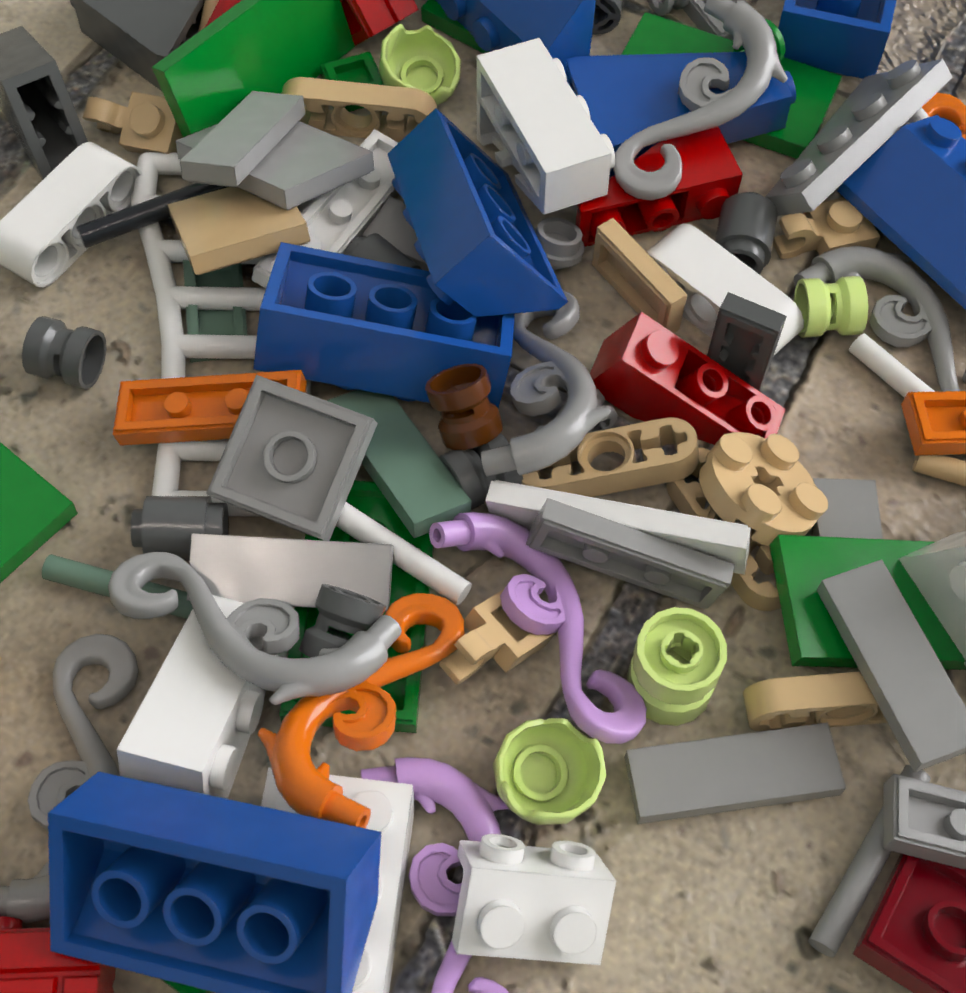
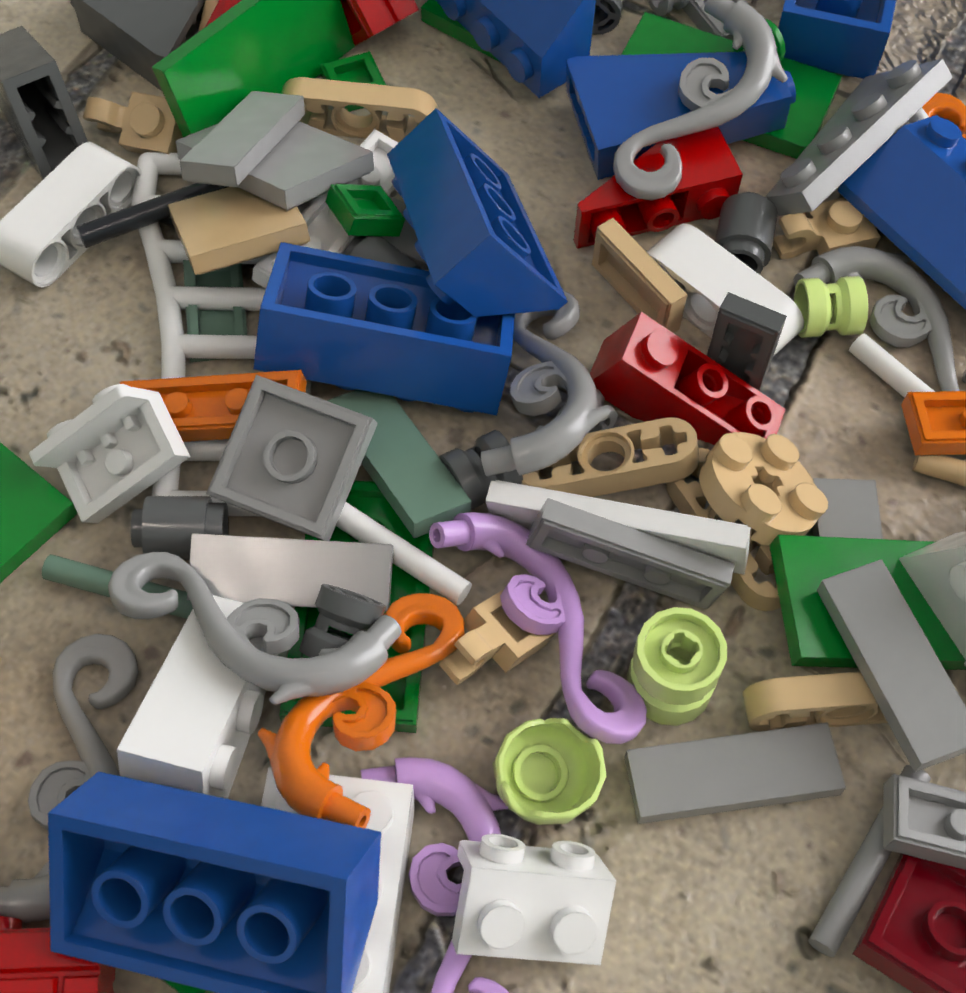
dark grey wheel [22,316,107,389] -> none
yellowish green hair [379,24,461,105] -> none
reddish brown wheel [425,364,503,450] -> none
white wedge [477,38,615,215] -> none
light grey plate [534,218,585,270] -> none
none -> white bracket [29,384,190,523]
none -> green tile [325,184,405,237]

